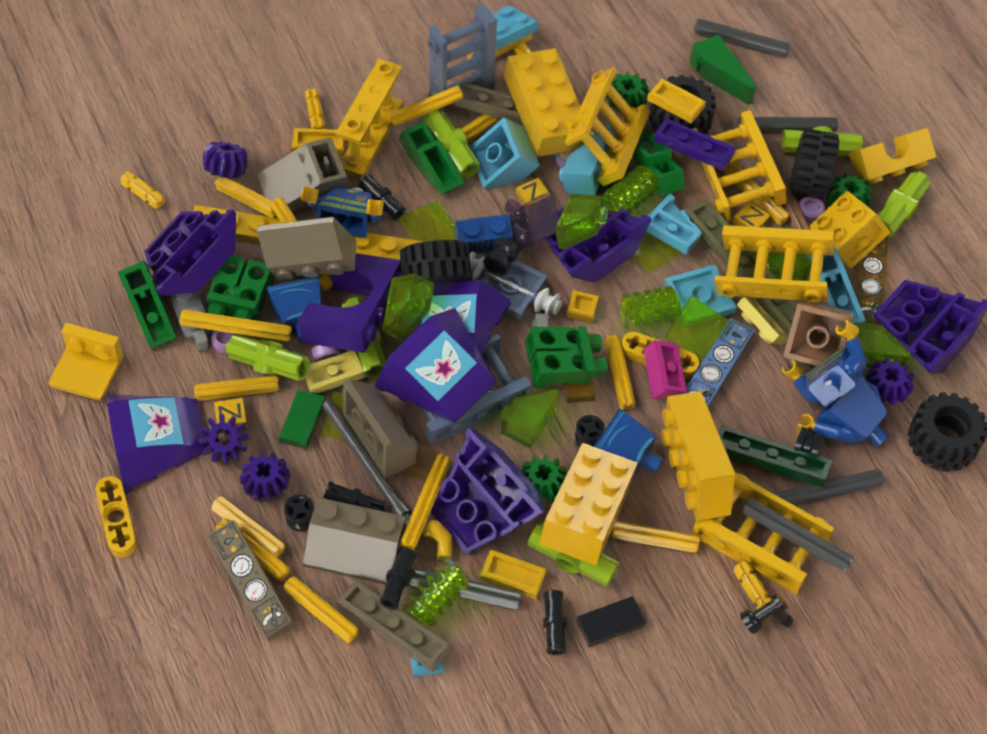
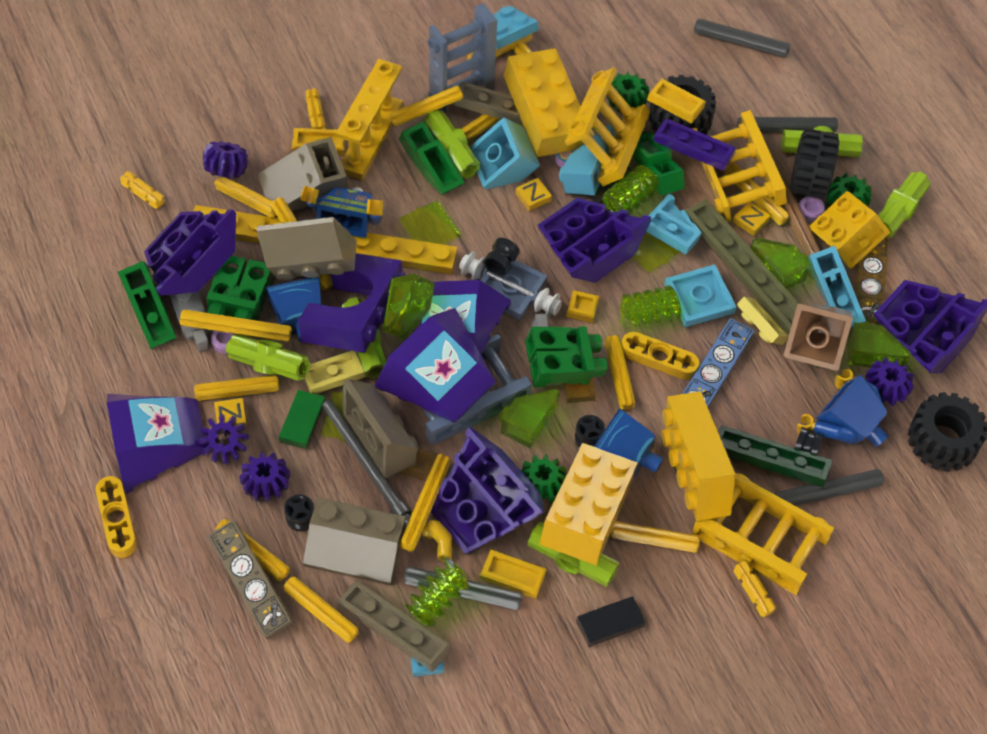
yellow bracket [48,323,124,401] -> none
yellow axle [211,496,286,558] -> none
lavender tile [311,345,341,361] -> none
black pin [323,481,386,511] -> none
black pin [358,174,406,221] -> none
black pin [379,547,416,610] -> none
black tyre [400,240,472,288] -> none
blue brick [454,214,513,255] -> none
clear purple hinge [505,191,562,251] -> none
black pin [543,590,567,655] -> none
clear neon green slope [555,193,608,250] -> none
dark pink slope [644,340,687,399] -> none
clear neon green piece [665,296,728,362] -> none
green slope [689,35,757,105] -> none
yellow fence [714,225,835,303] -> none
black piece [740,593,793,634] -> none
dark grey axle [742,498,853,571] -> none
blue torso [781,320,866,407] -> none
yellow arch [849,127,936,185] -> none

